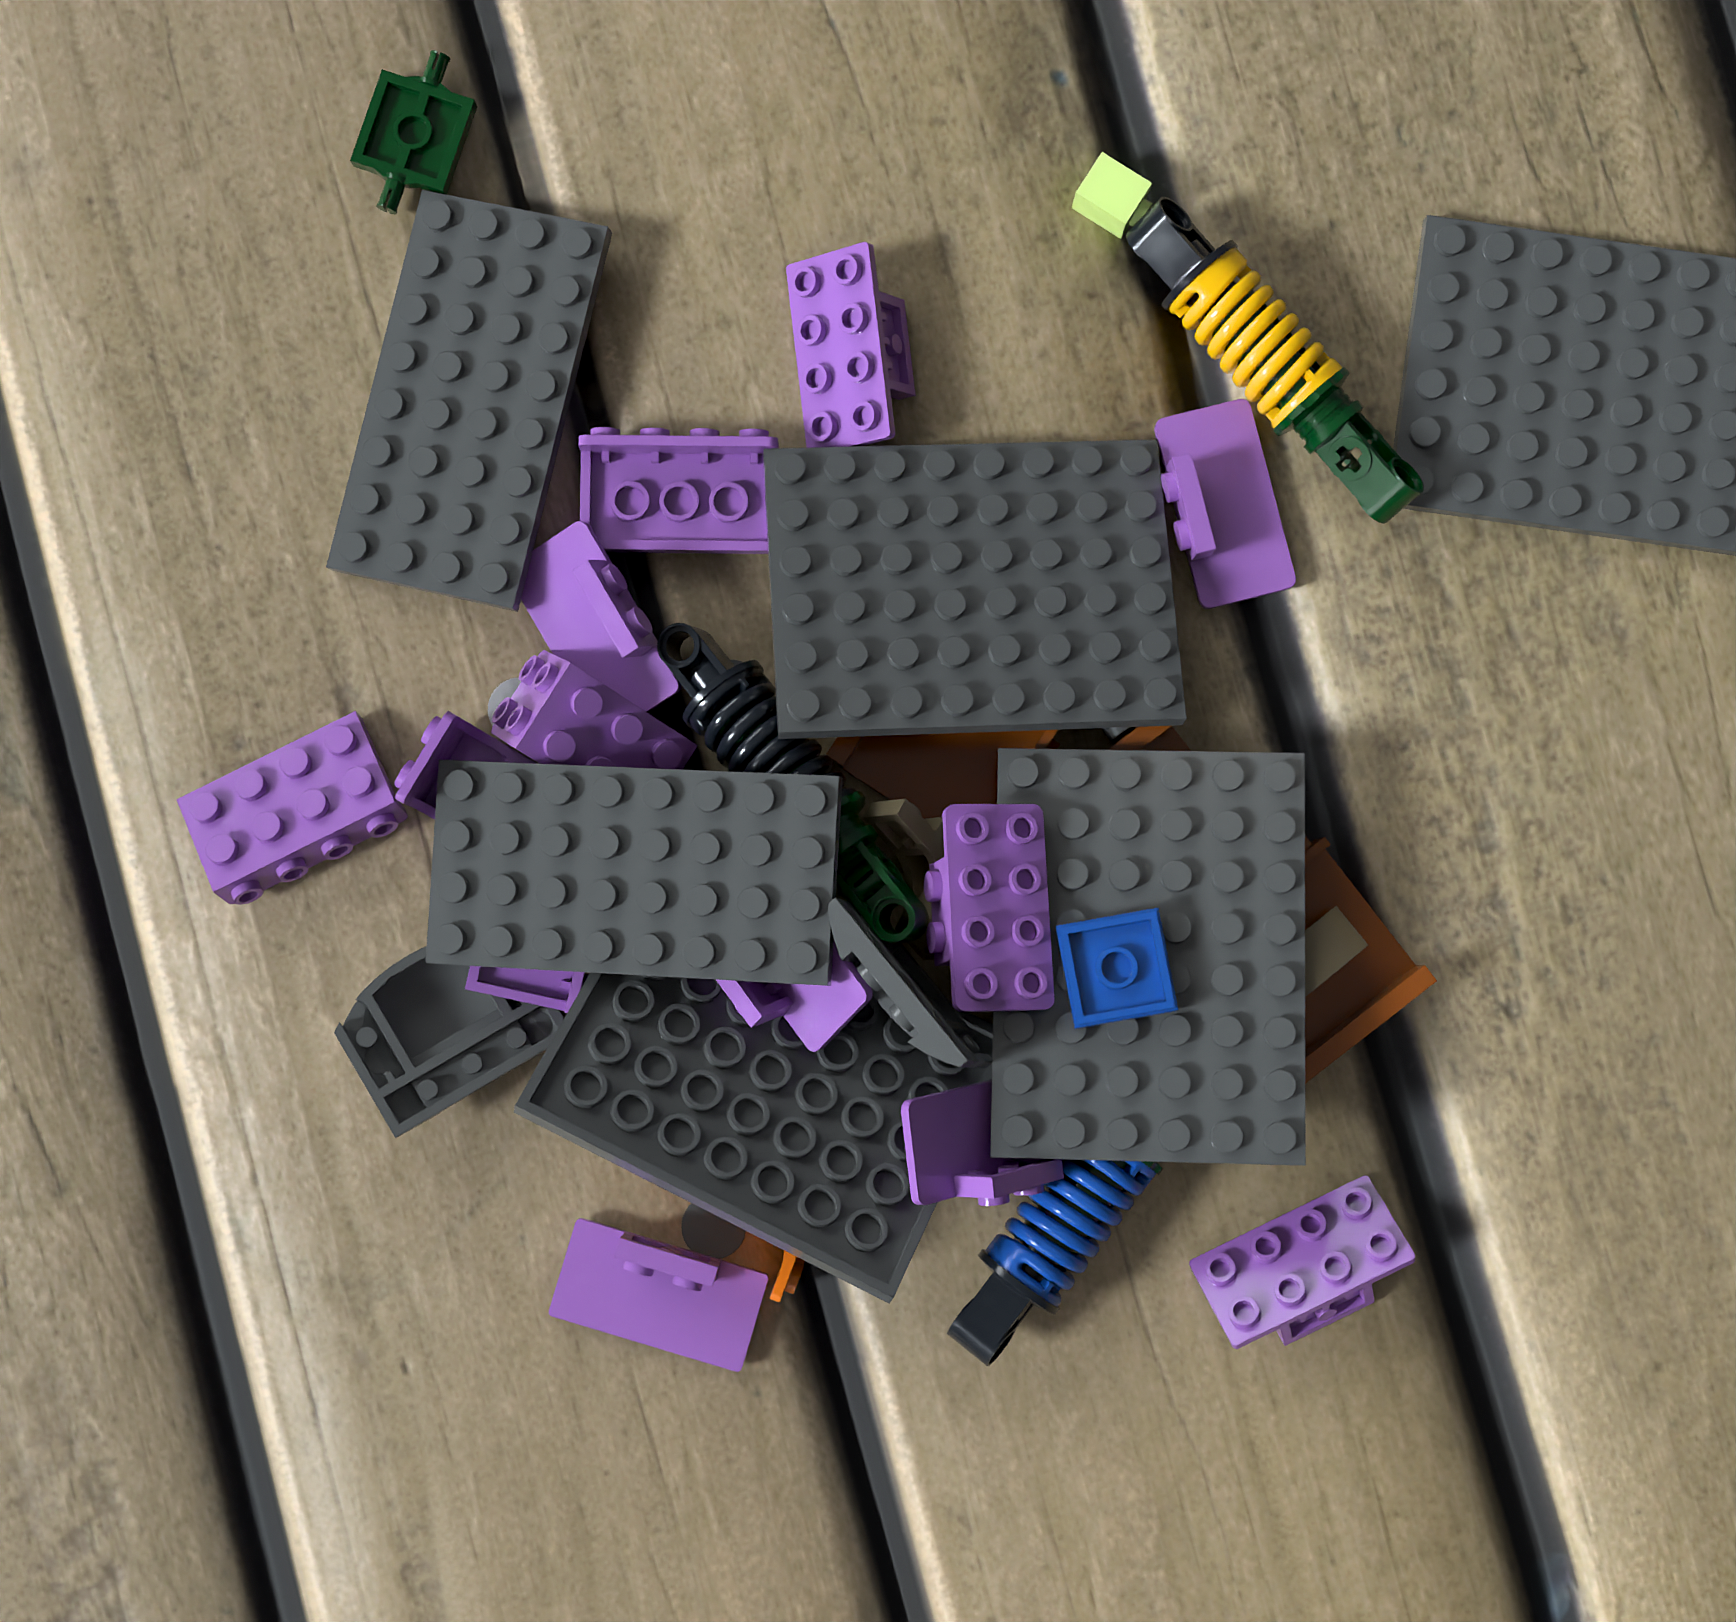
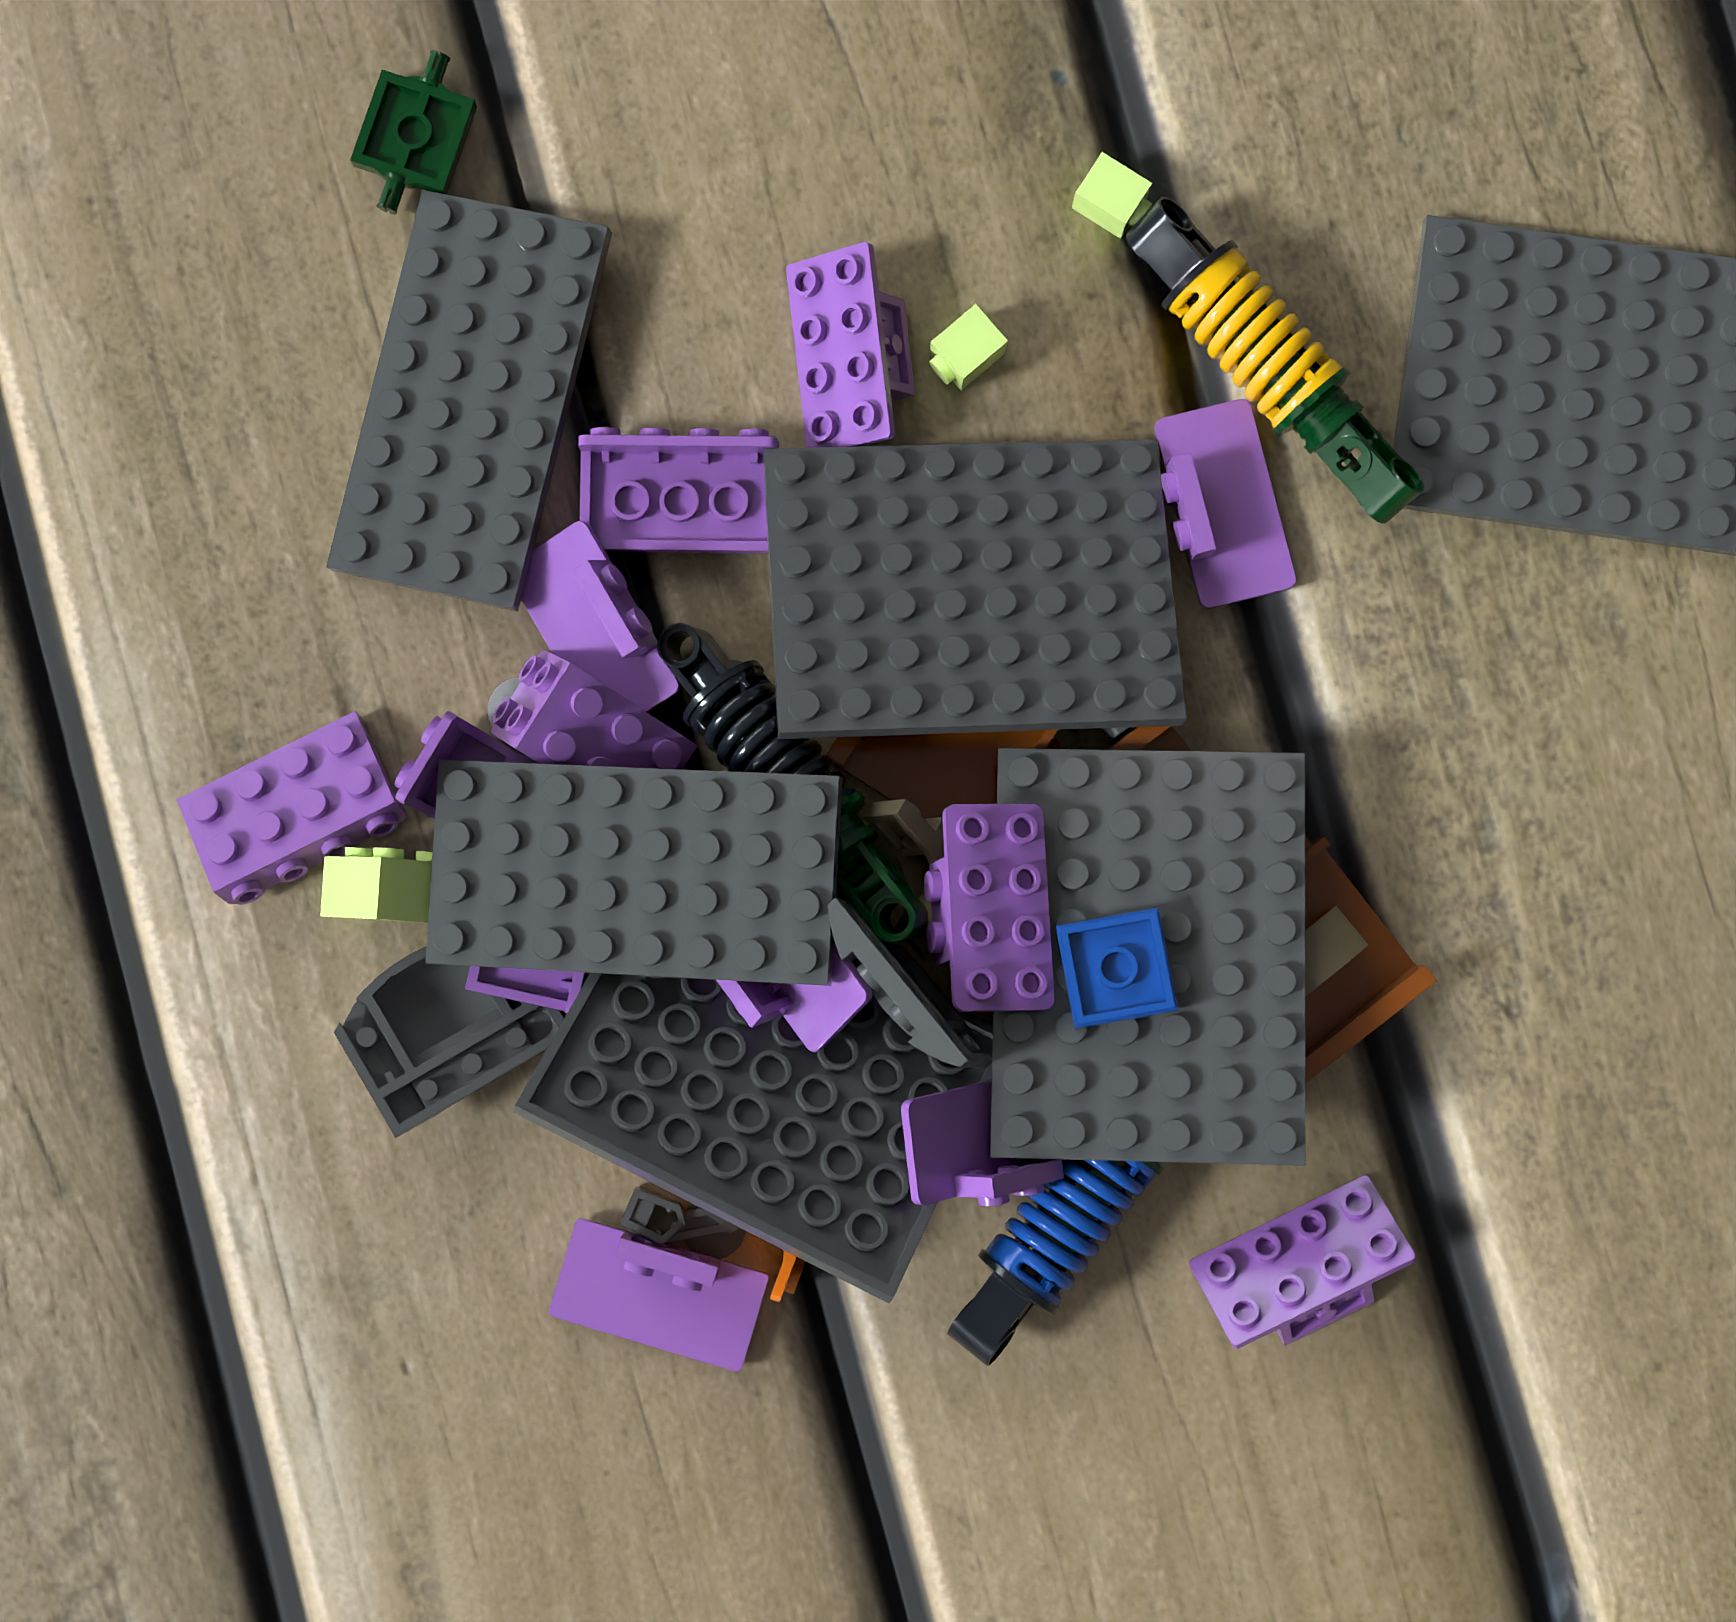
none -> yellowish green brick [320,847,433,923]
none -> dark grey piece [620,1186,739,1245]
none -> yellowish green brick [929,304,1008,391]

